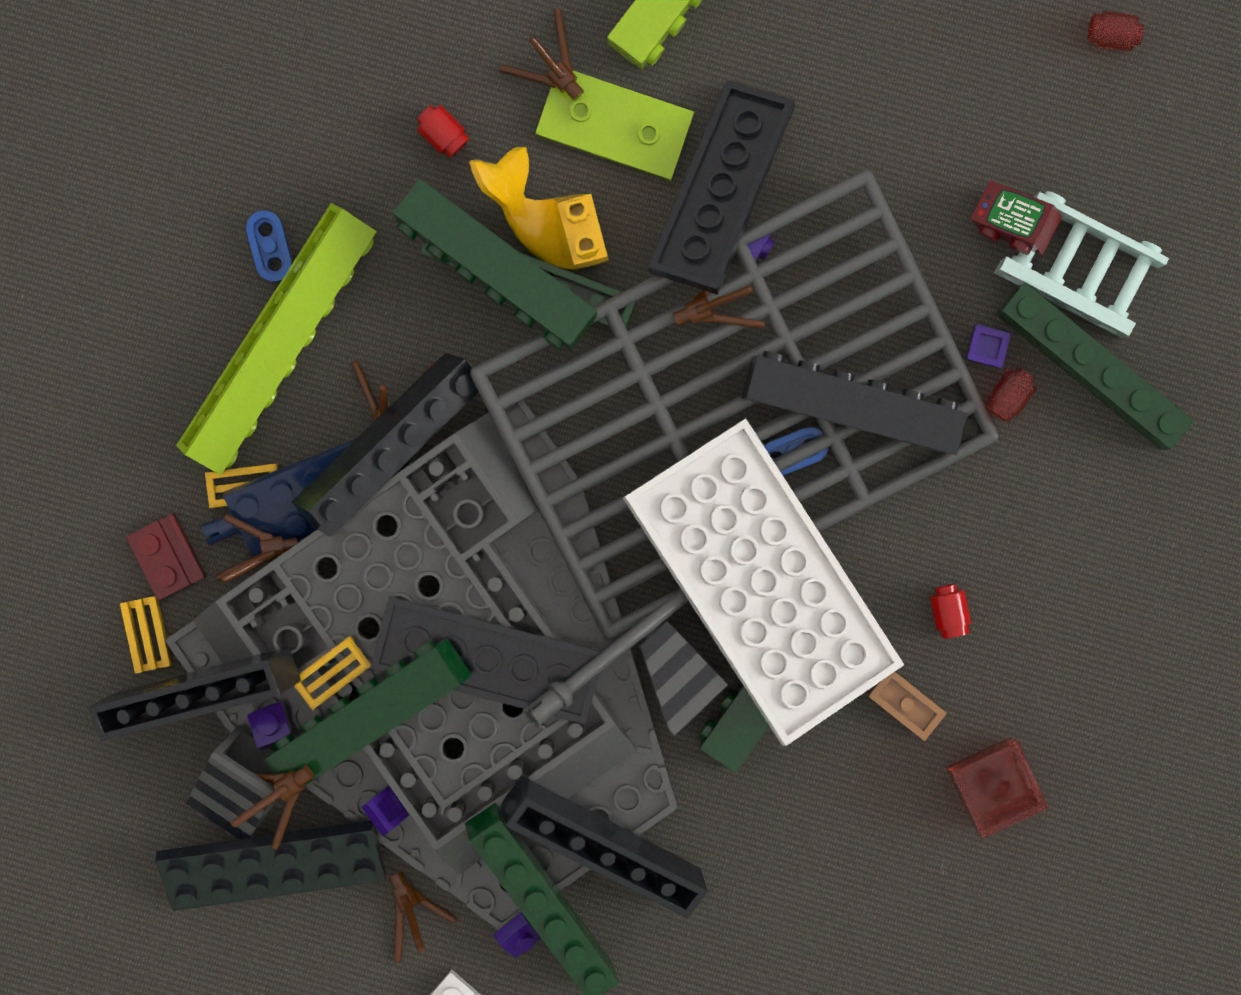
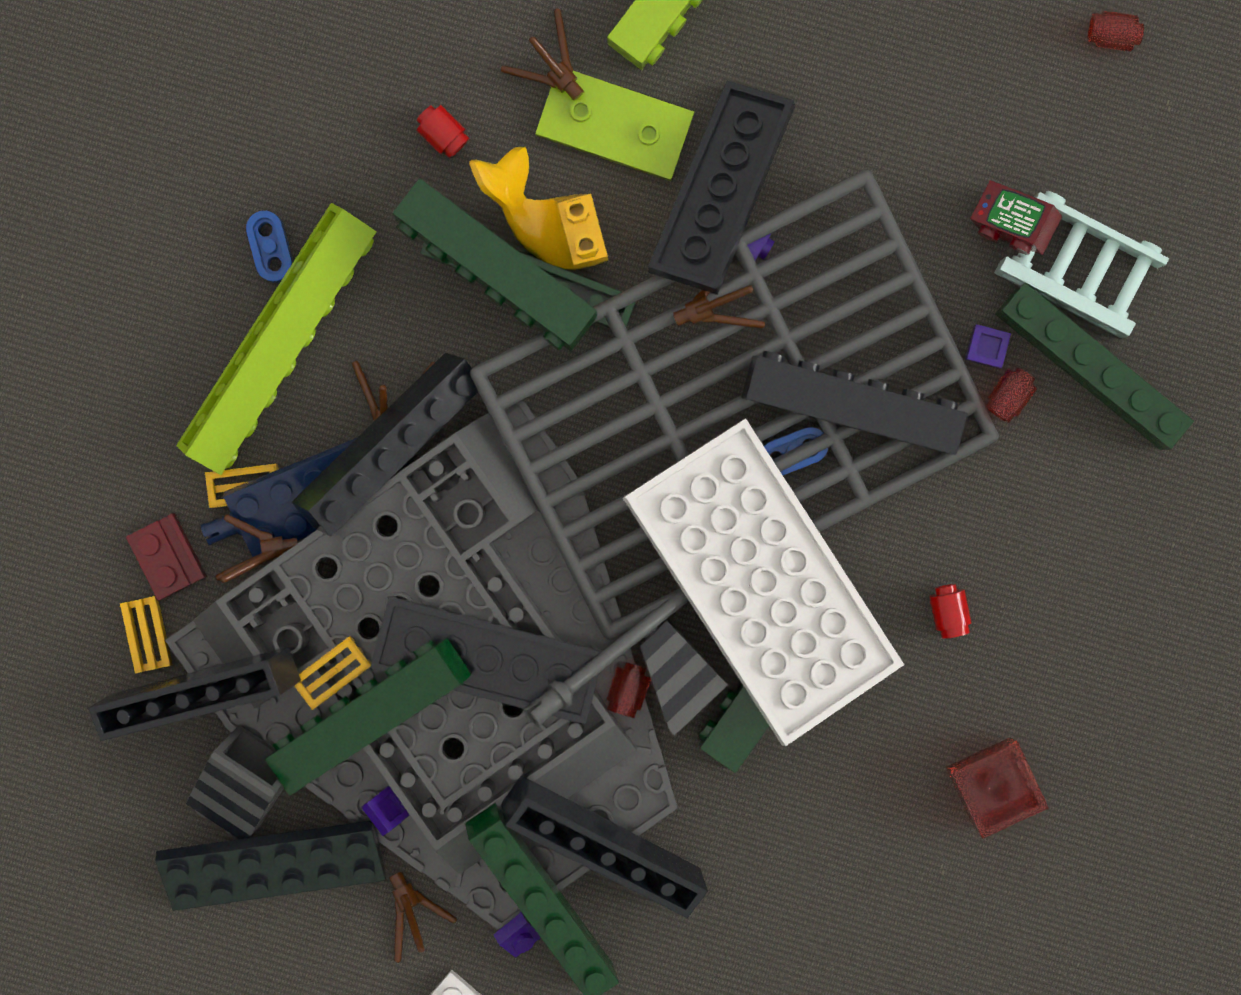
reddish brown plant [231,765,314,850] -> none
dark purple plate [247,702,295,750] -> none
medium nougat plate [867,672,947,741] -> none
none -> clear red brick [606,662,651,718]

